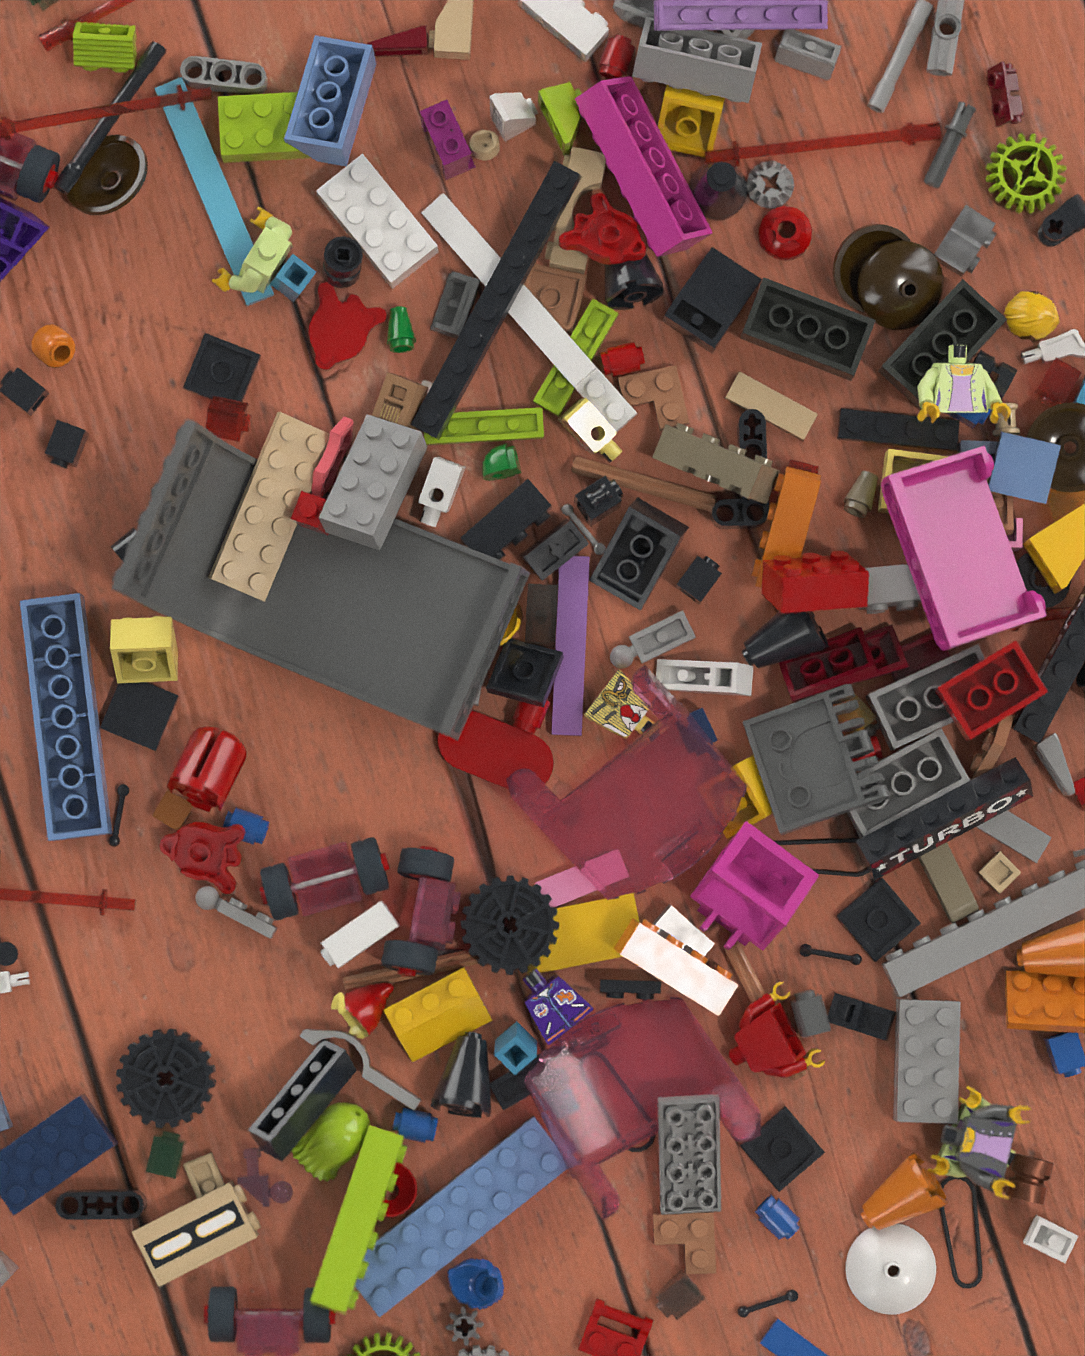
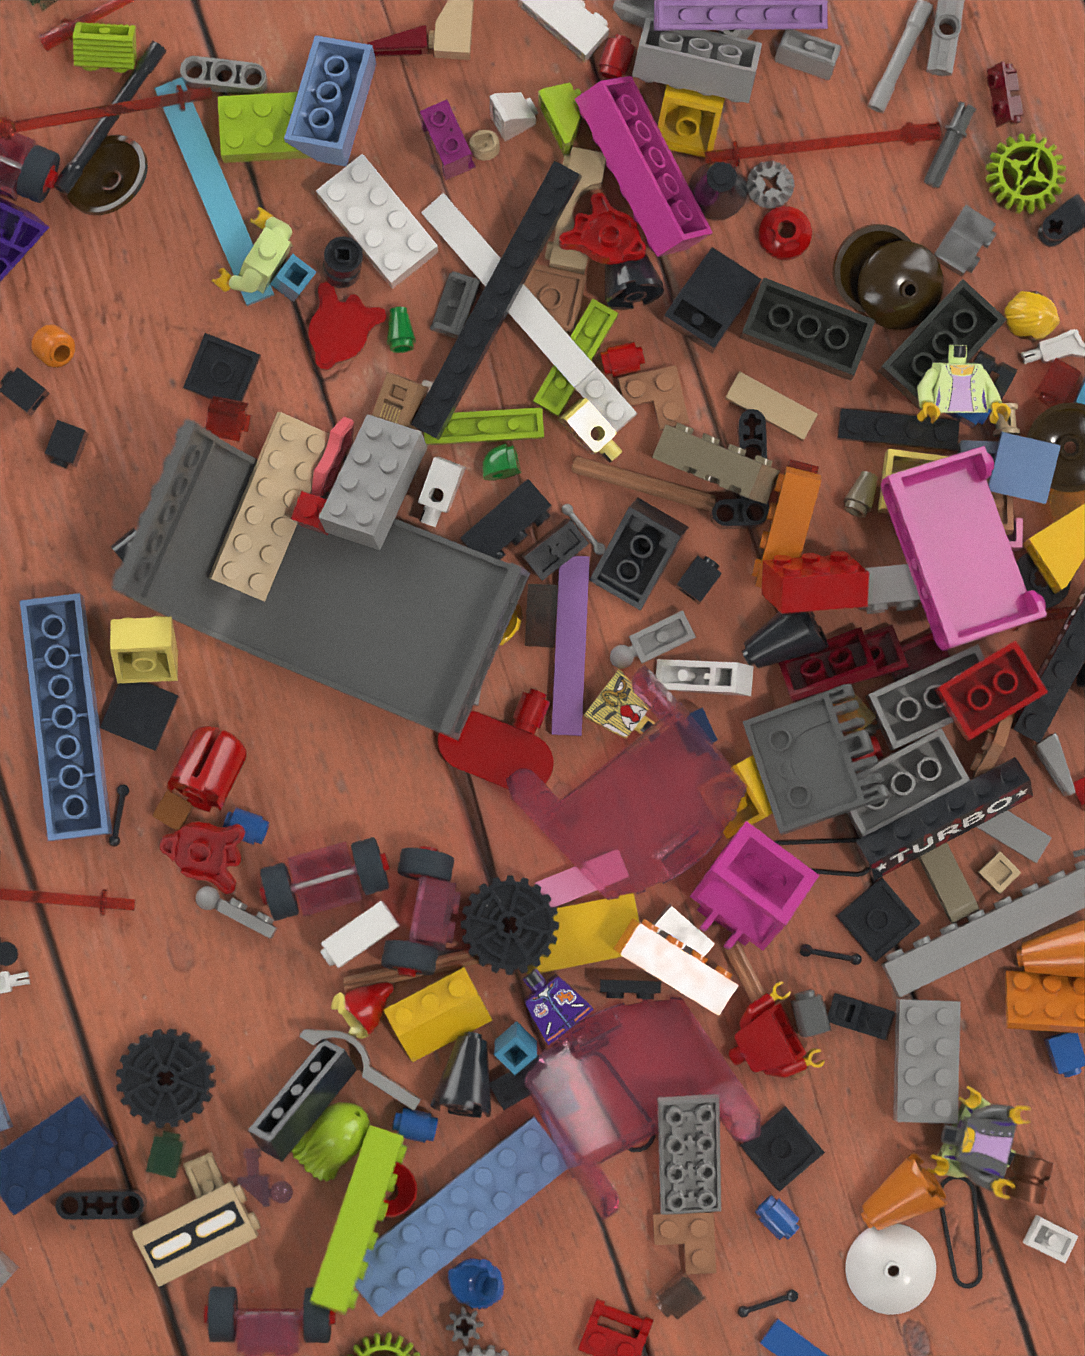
black tile [486,639,564,707] -> none
black brick [574,475,623,527] -> none

